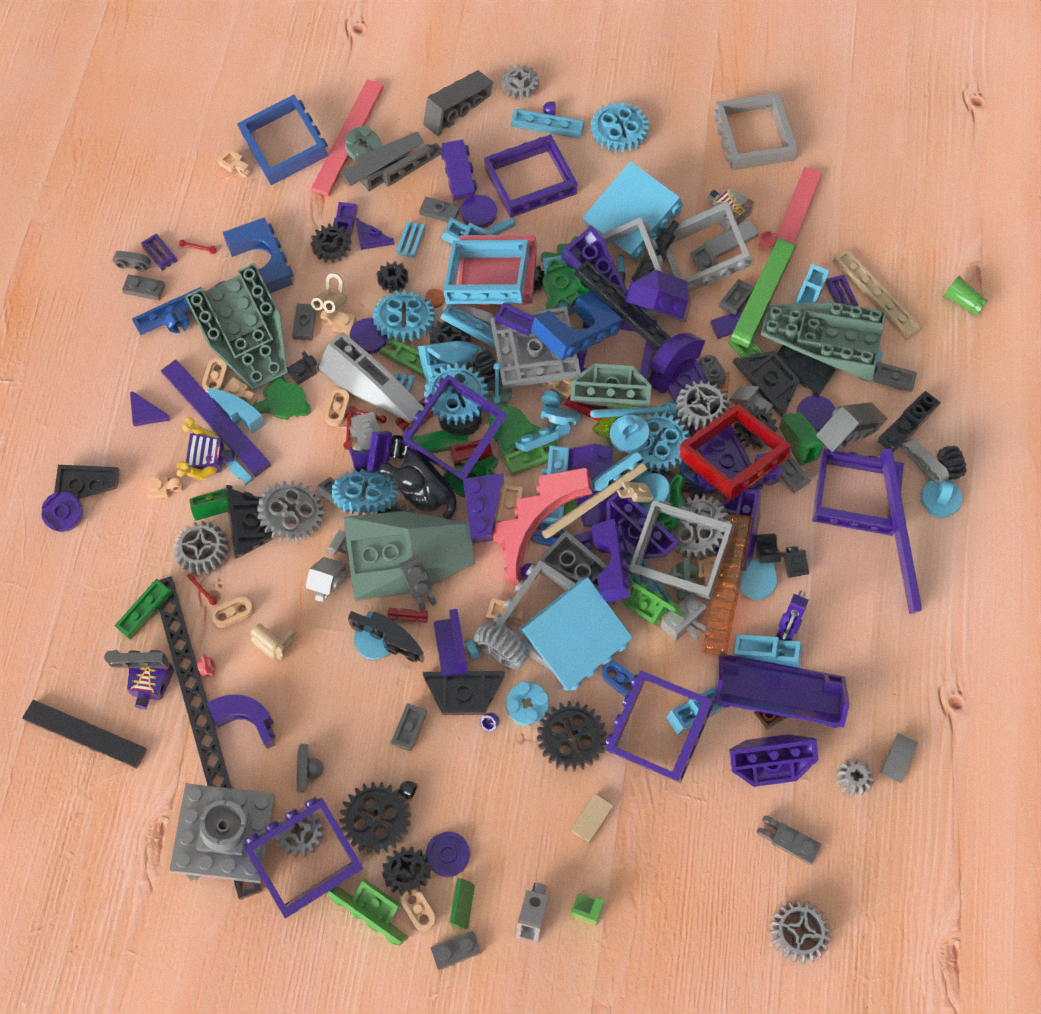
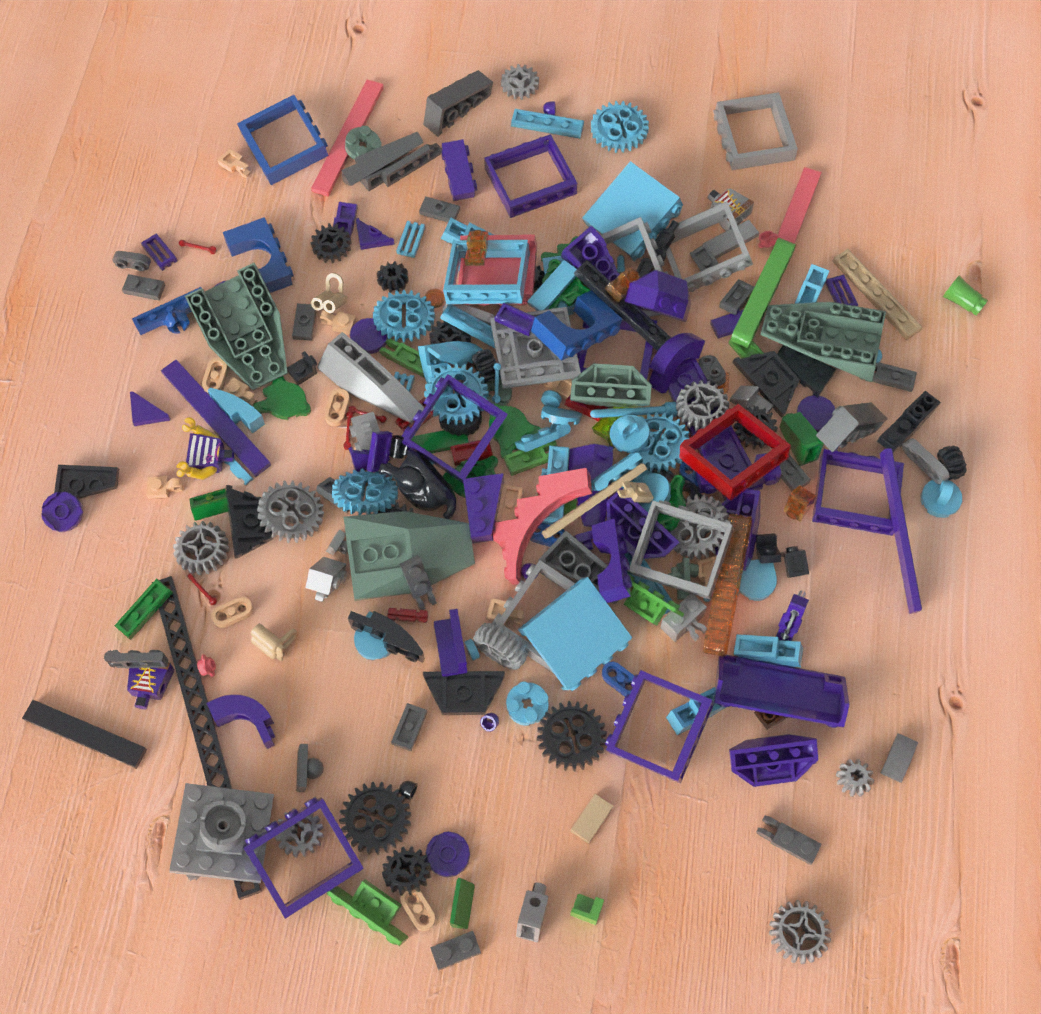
dark purple tile [461,195,497,228] -> none
medium azure piece [486,217,516,235] -> none
none -> clear orange slope [465,230,488,266]
none -> medium azure tile [527,260,577,311]
none -> clear orange slope [605,267,640,302]
none -> clear orange slope [784,485,816,522]

